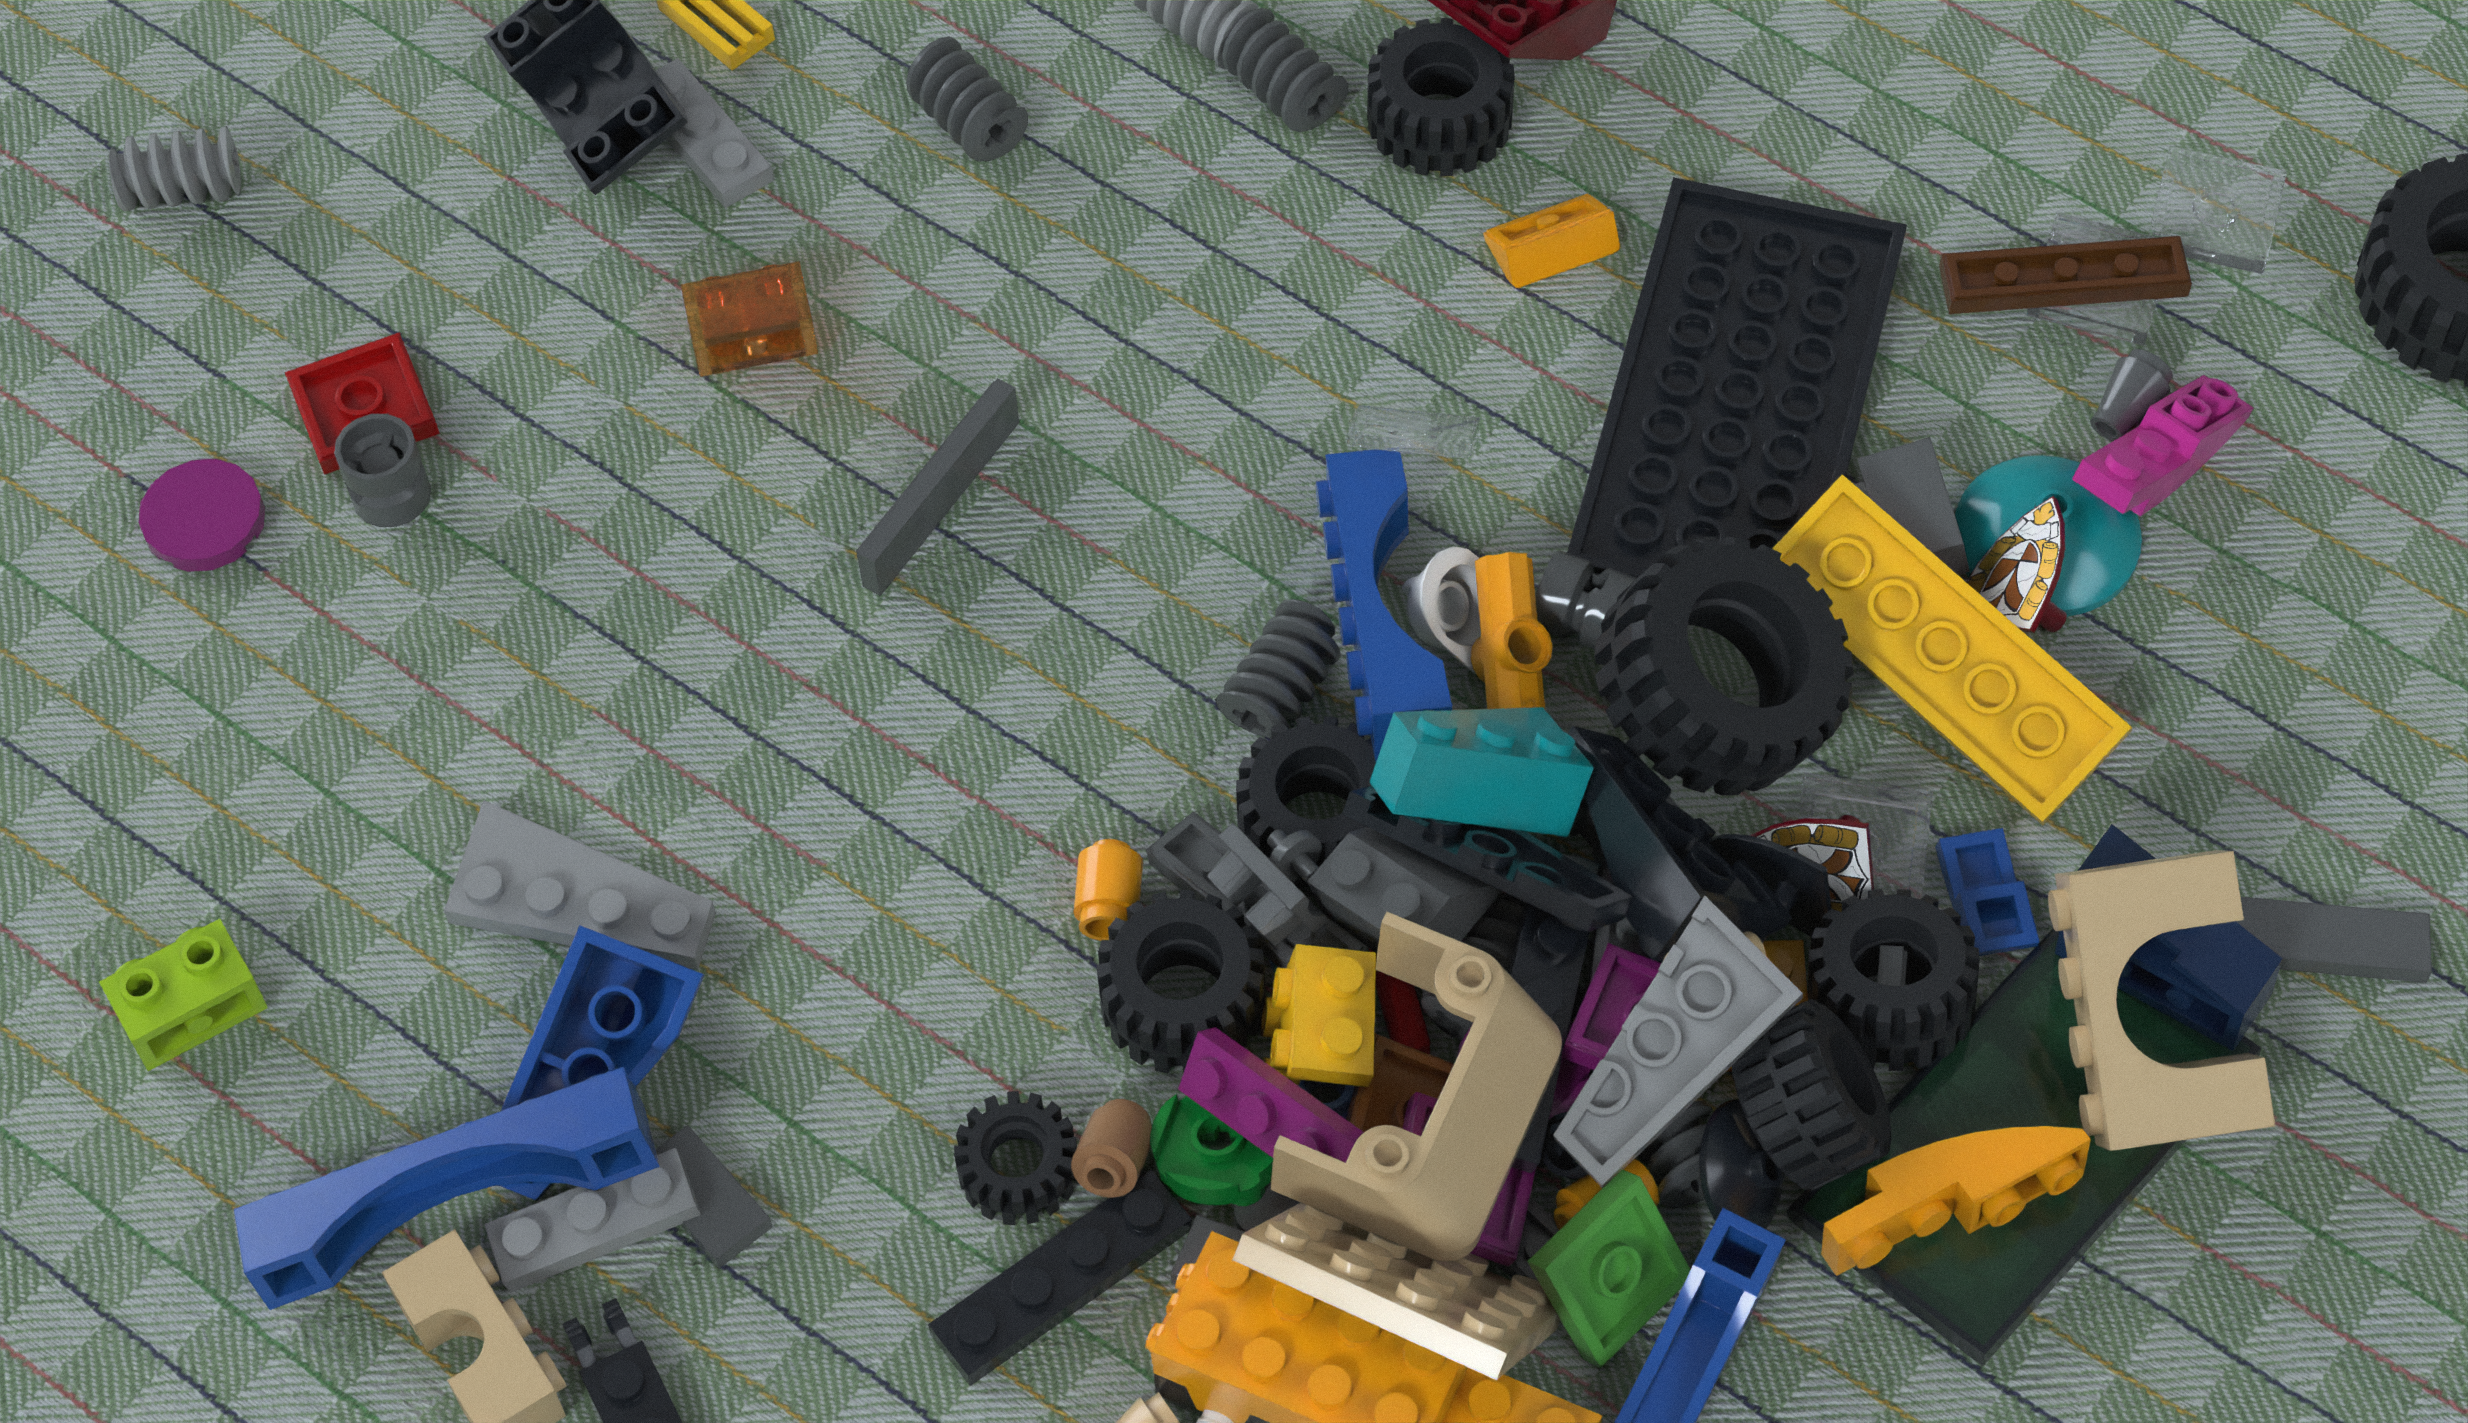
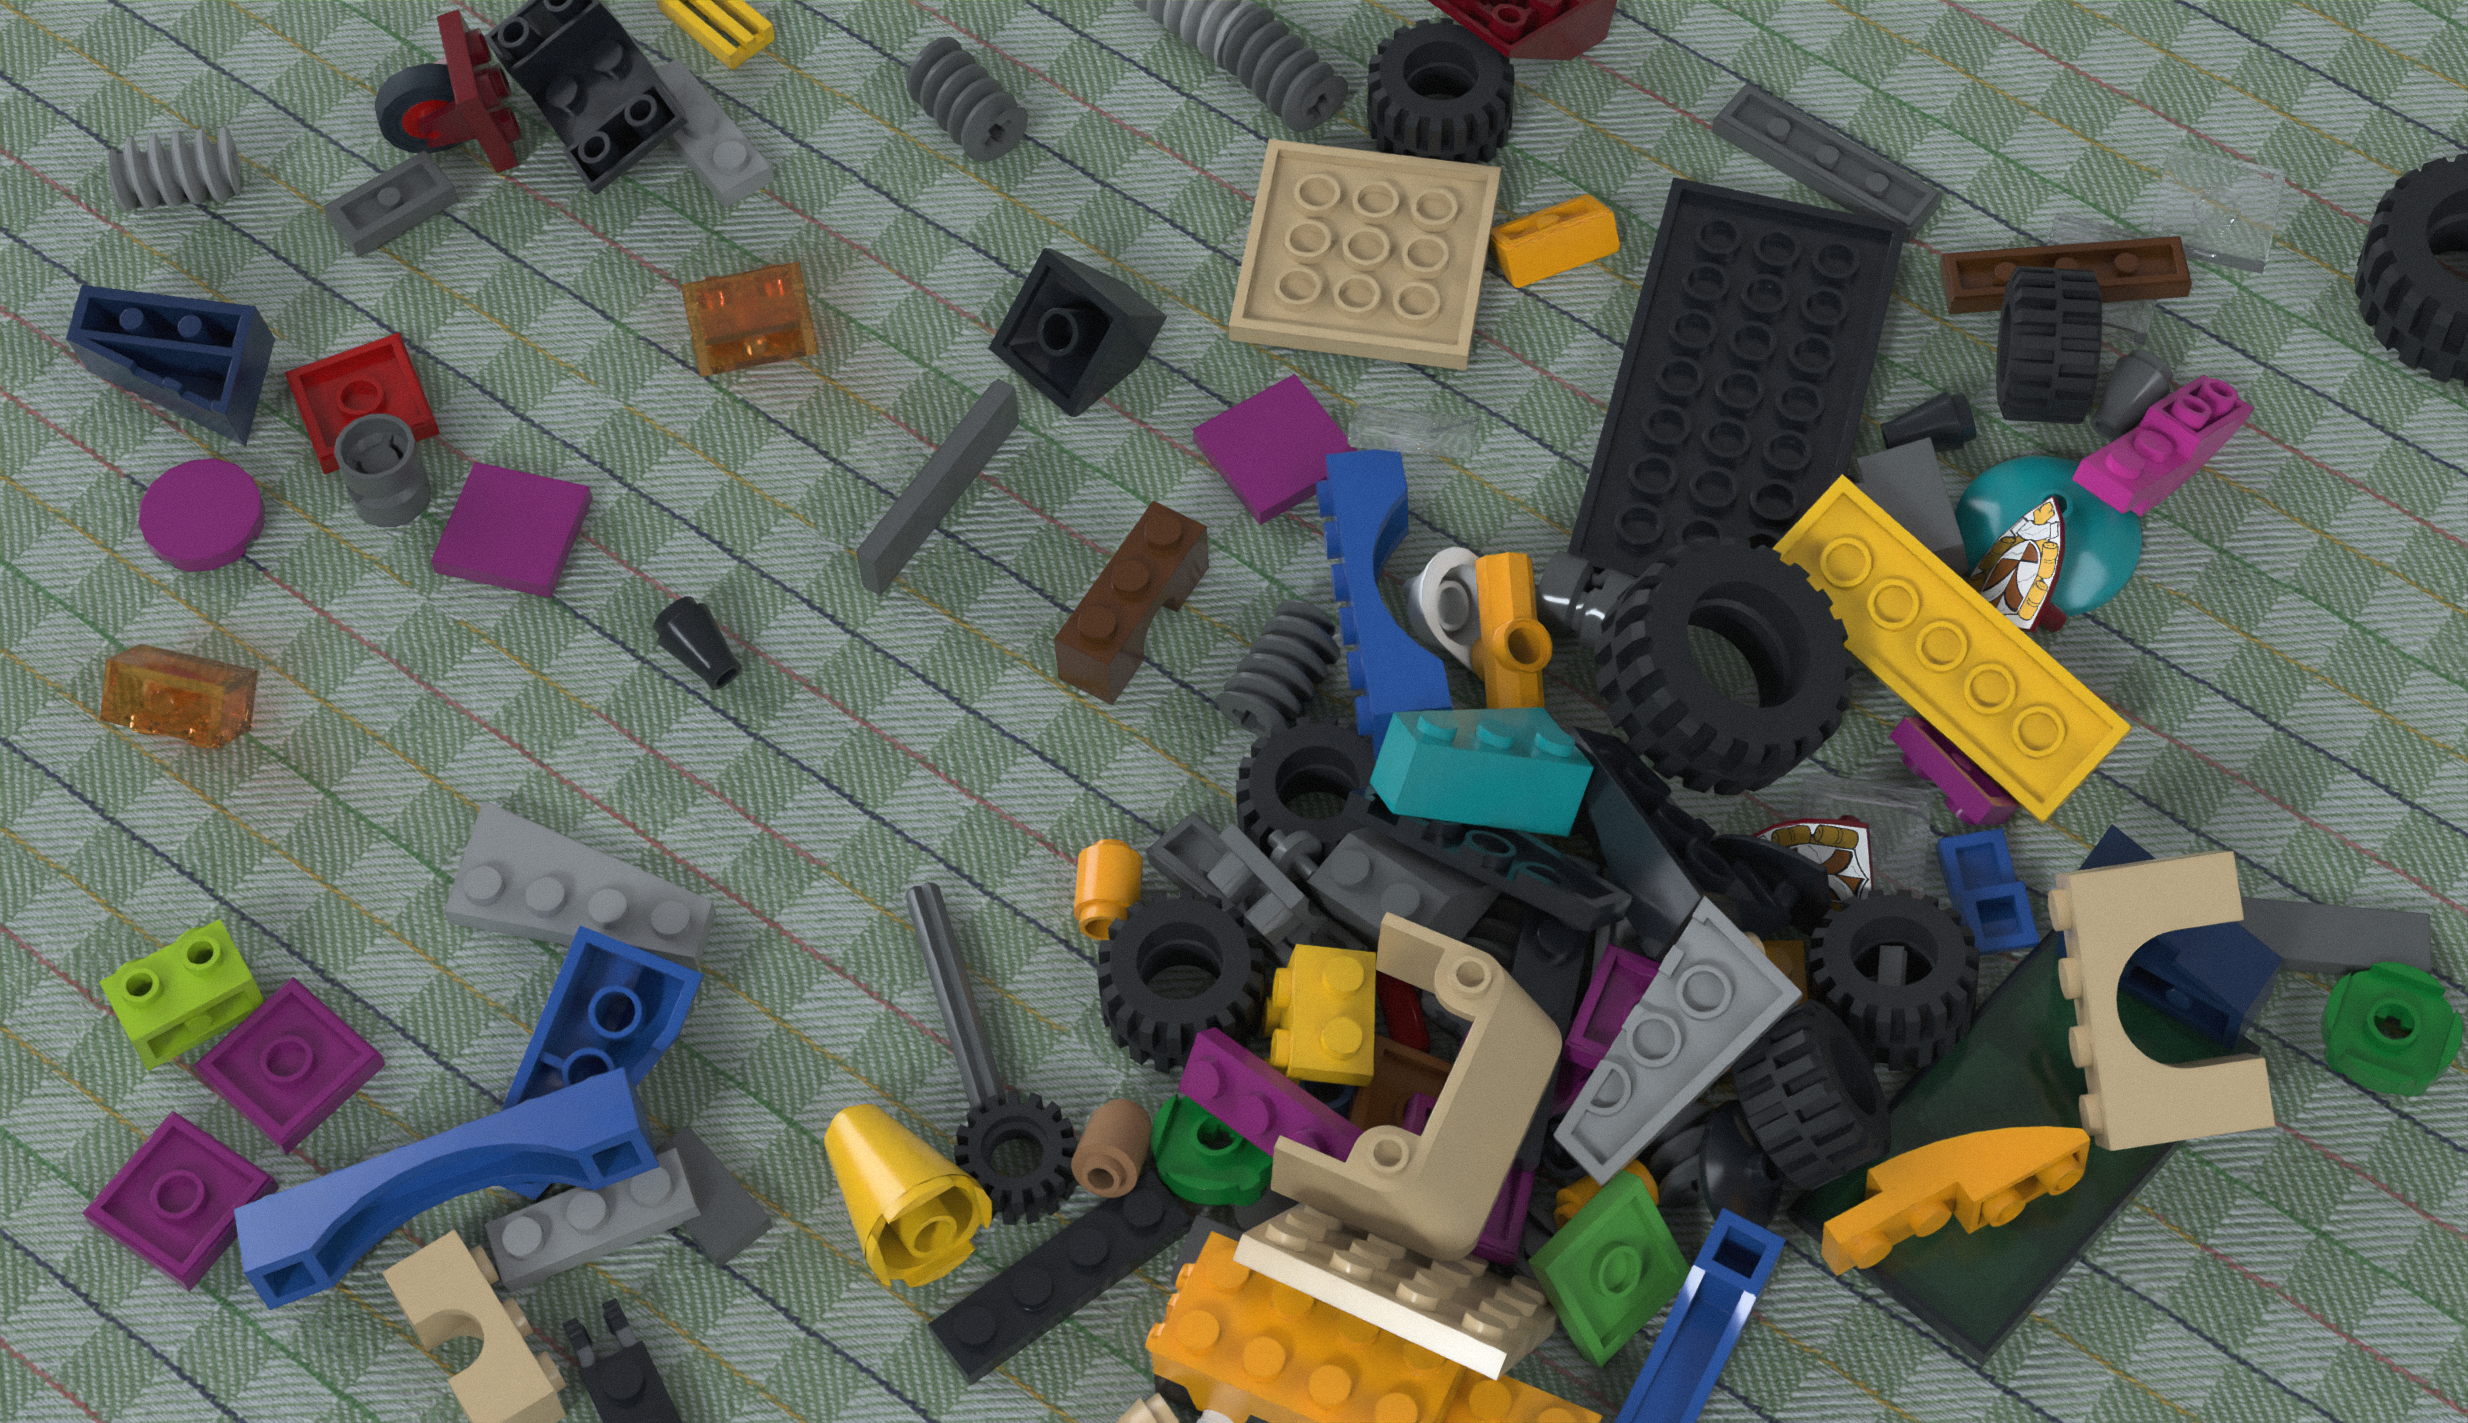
none -> dark blue wedge [66,285,275,446]
none -> magenta tile [82,1111,279,1292]
none -> clear orange brick [100,644,258,749]
none -> magenta tile [193,977,386,1155]
none -> dark grey plate [323,150,459,258]
none -> dark red plate [375,9,522,173]
none -> magenta tile [431,462,593,598]
none -> black cone [653,596,742,690]
none -> yellow cone [824,1104,992,1288]
none -> dark grey axle [905,882,1007,1114]
none -> black slope [988,248,1167,417]
none -> reddish brown arch [1054,501,1209,705]
none -> magenta tile [1193,374,1357,525]
none -> tan plate [1228,139,1501,371]
none -> dark grey tile [1712,83,1943,244]
none -> black cone [1880,391,1977,452]
none -> magenta plate [1889,717,2020,825]
none -> black tyre [1996,266,2102,424]
none -> green plate [2321,962,2463,1097]

